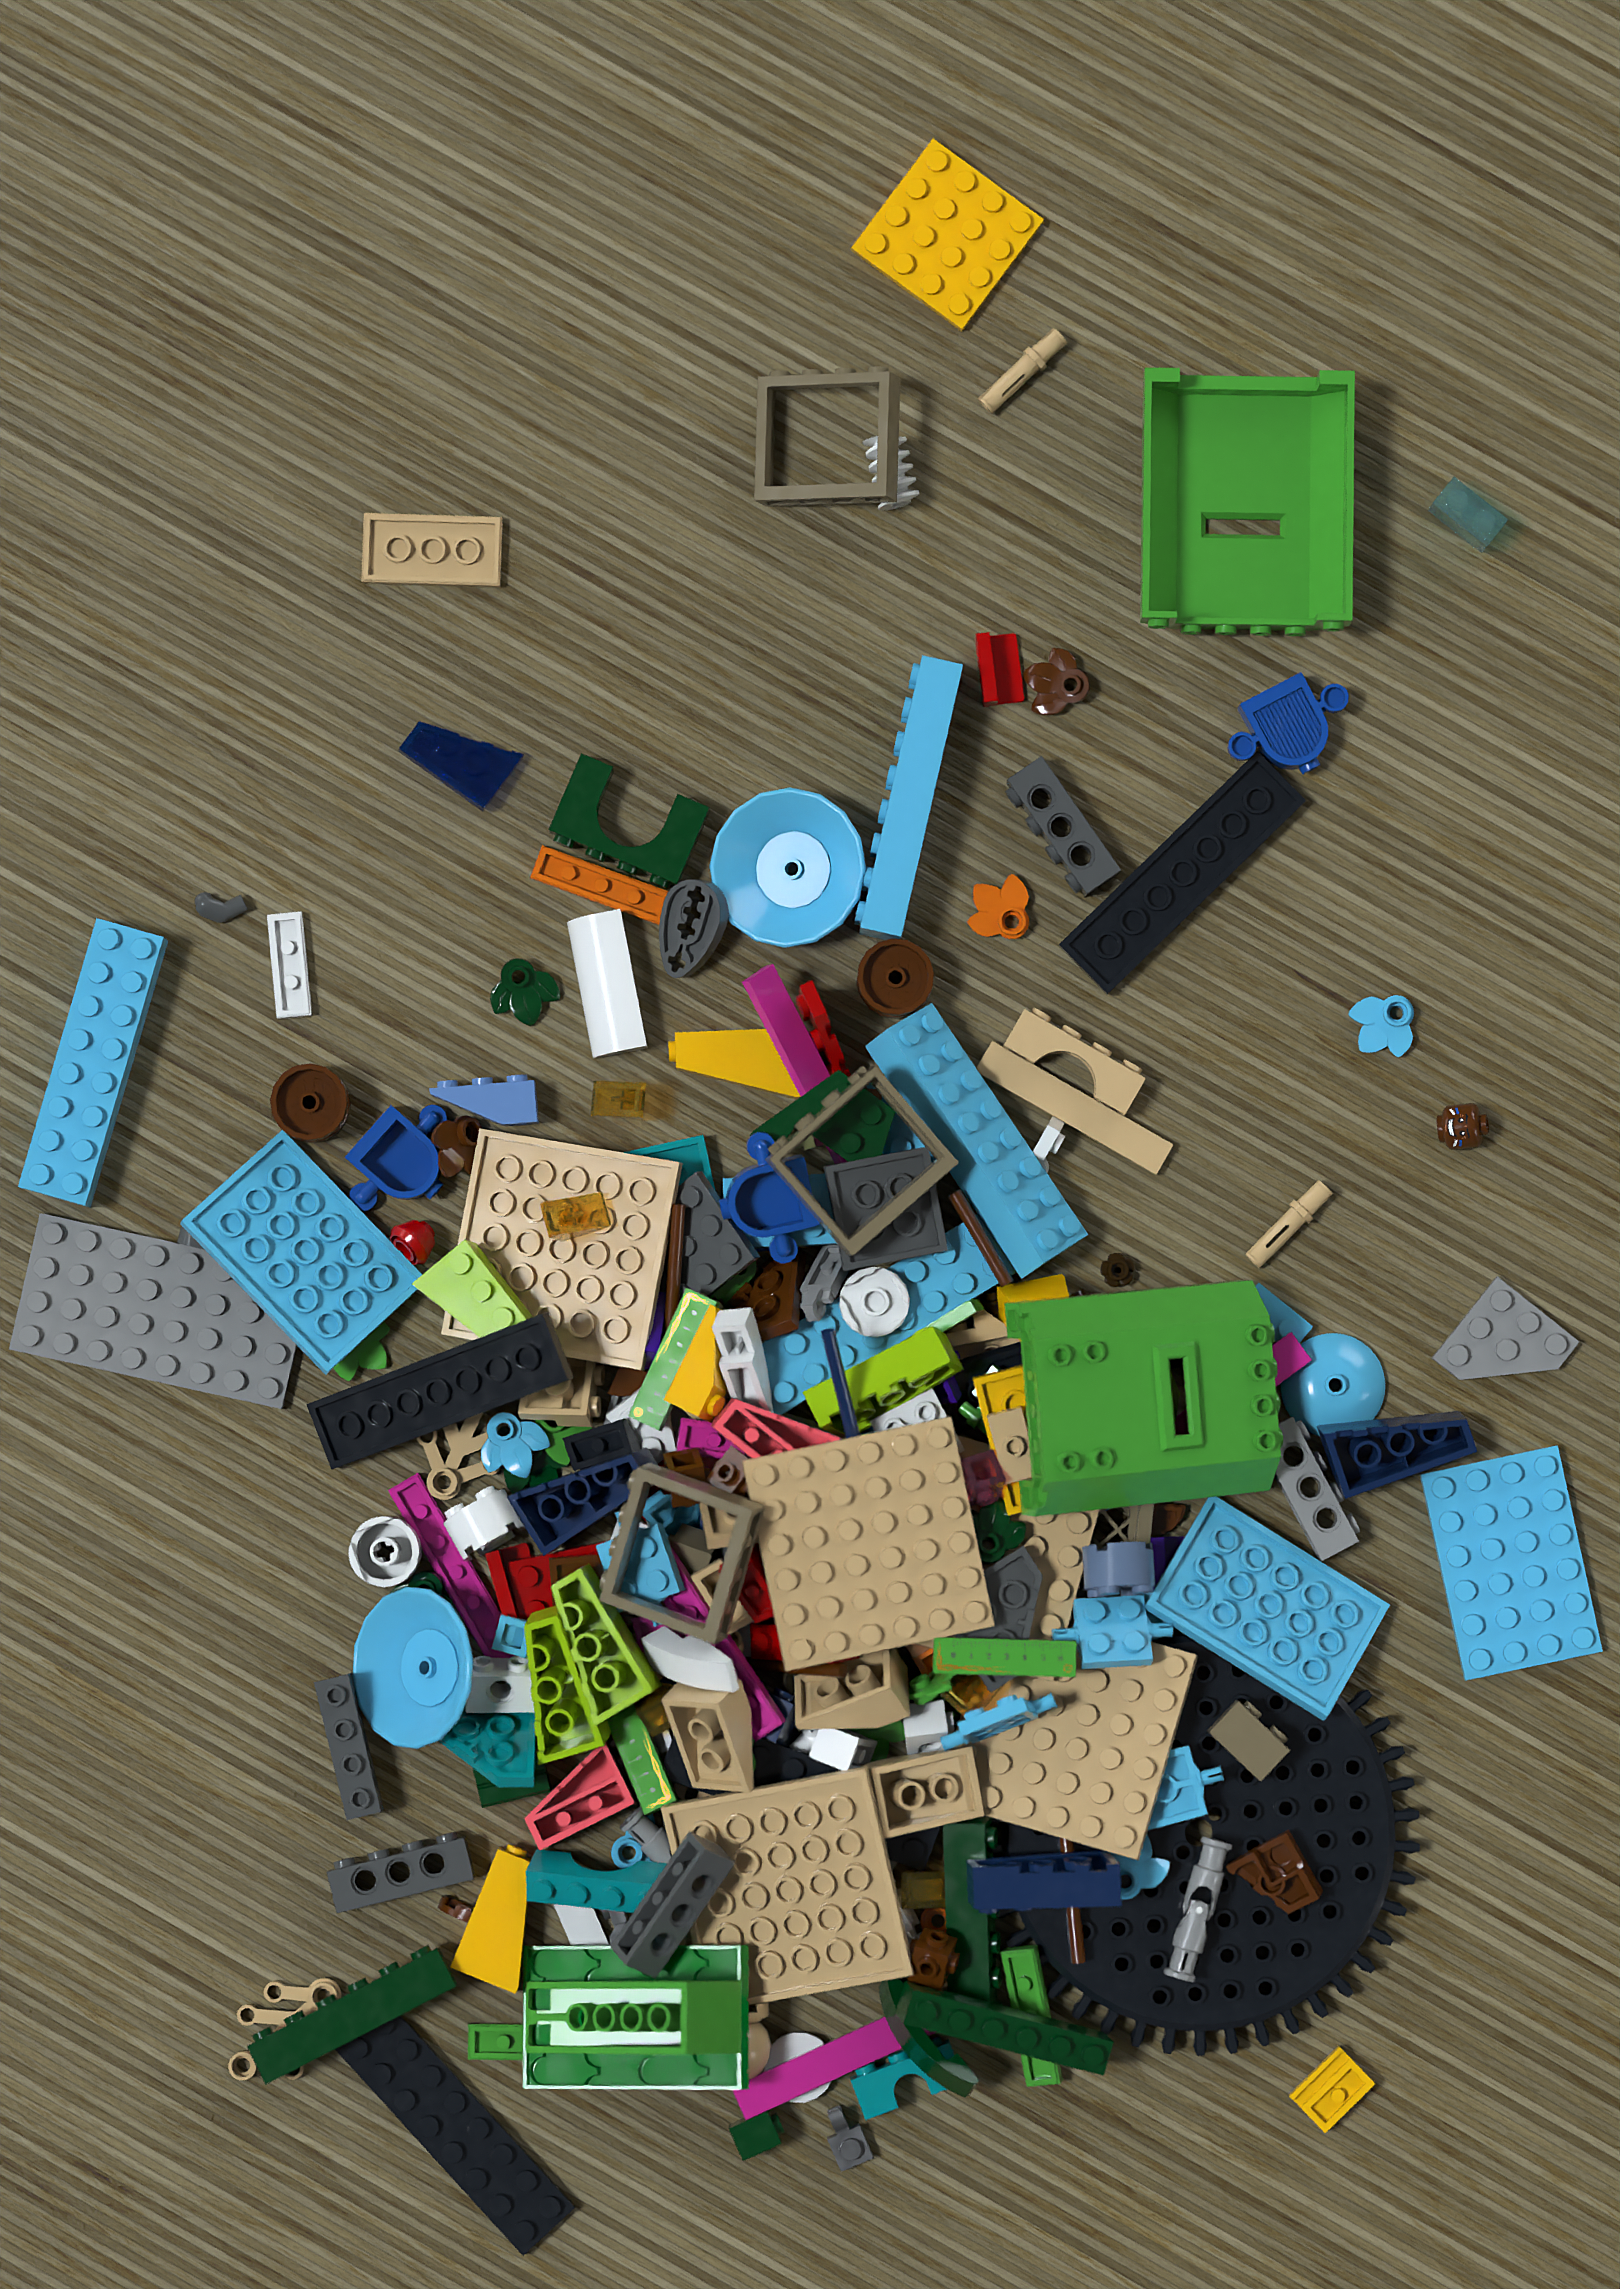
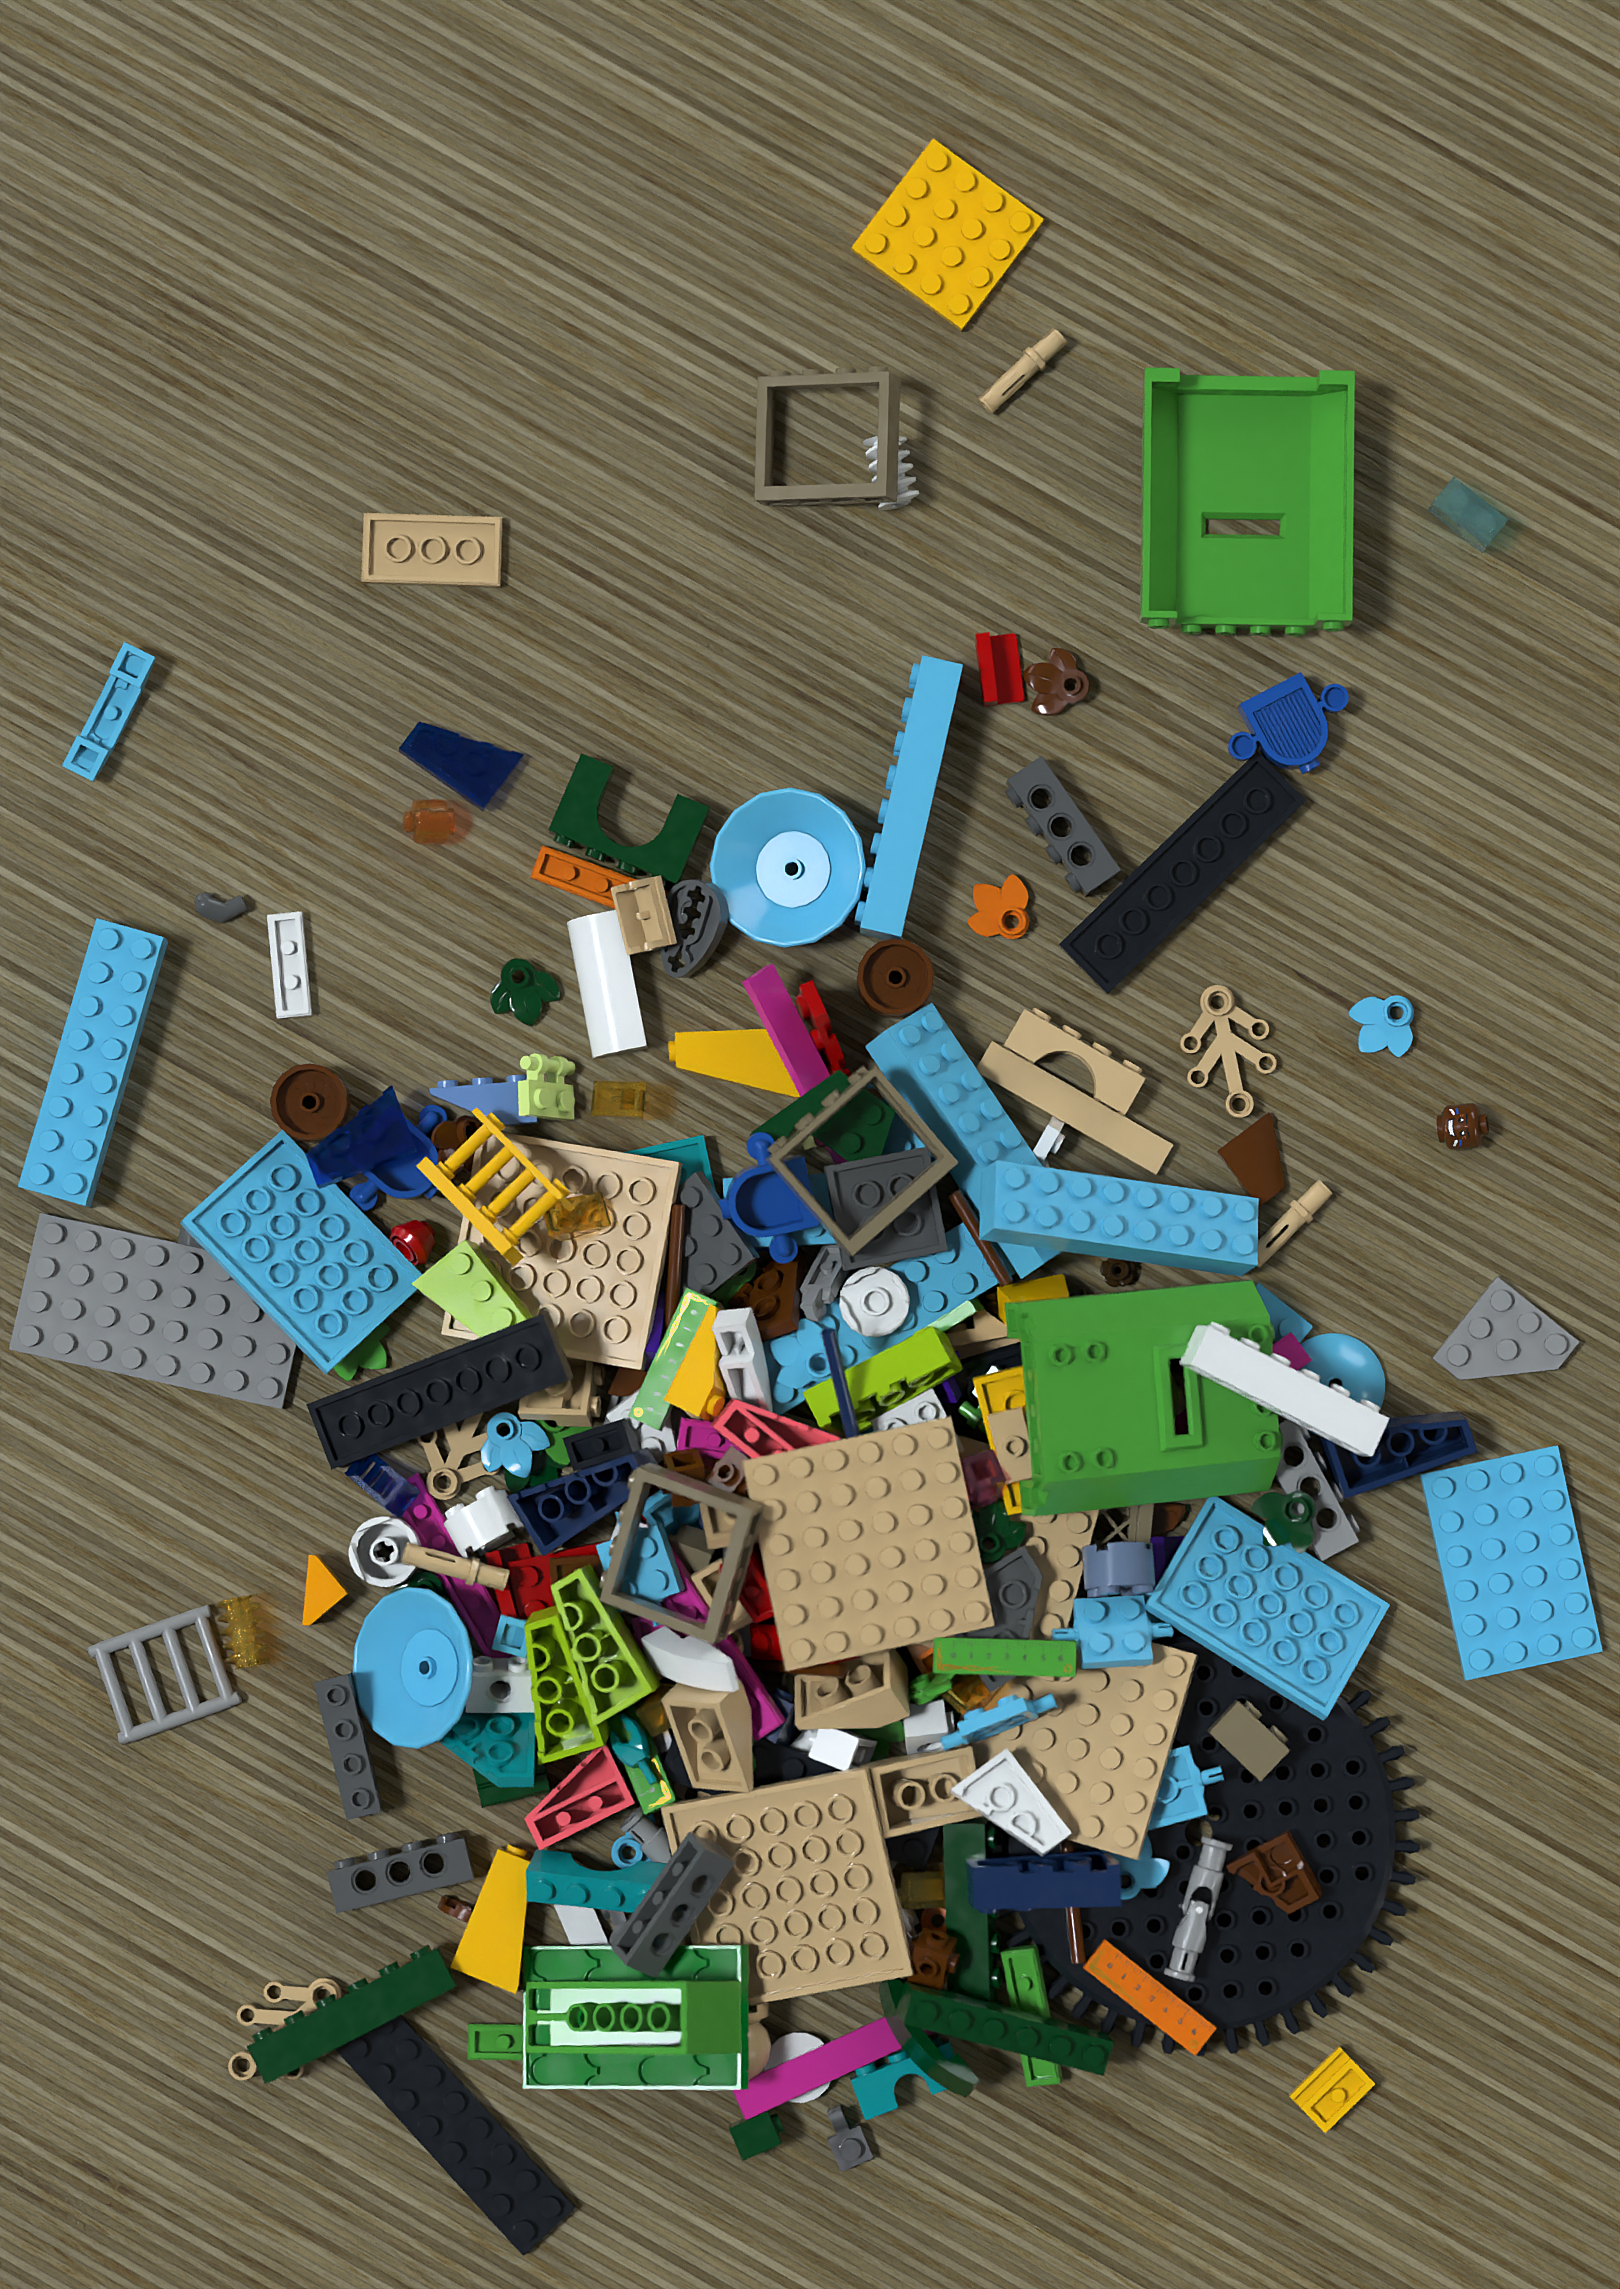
none -> medium azure slope [62,642,156,782]
none -> light grey bar [87,1605,242,1745]
none -> clear yellow piece [215,1594,270,1669]
none -> light orange slope [302,1554,350,1626]
none -> clear blue wing [305,1085,417,1189]
none -> clear blue slope [345,1453,420,1518]
none -> tan pin [401,1542,509,1591]
none -> clear orange head [403,799,455,844]
none -> yellow fence [416,1107,575,1267]
none -> yellowish green plate [518,1053,575,1121]
none -> teal hand [610,1712,657,1785]
none -> tan hinge [611,875,677,955]
none -> medium azure plate [770,1319,831,1389]
none -> white wing [950,1748,1071,1856]
none -> medium azure brick [979,1160,1259,1276]
none -> orange tile [1083,1939,1216,2056]
none -> tan plant [1179,985,1276,1119]
none -> white brick [1179,1322,1389,1457]
none -> reddish brown slope [1217,1112,1286,1207]
none -> dark green plate [1251,1491,1316,1554]

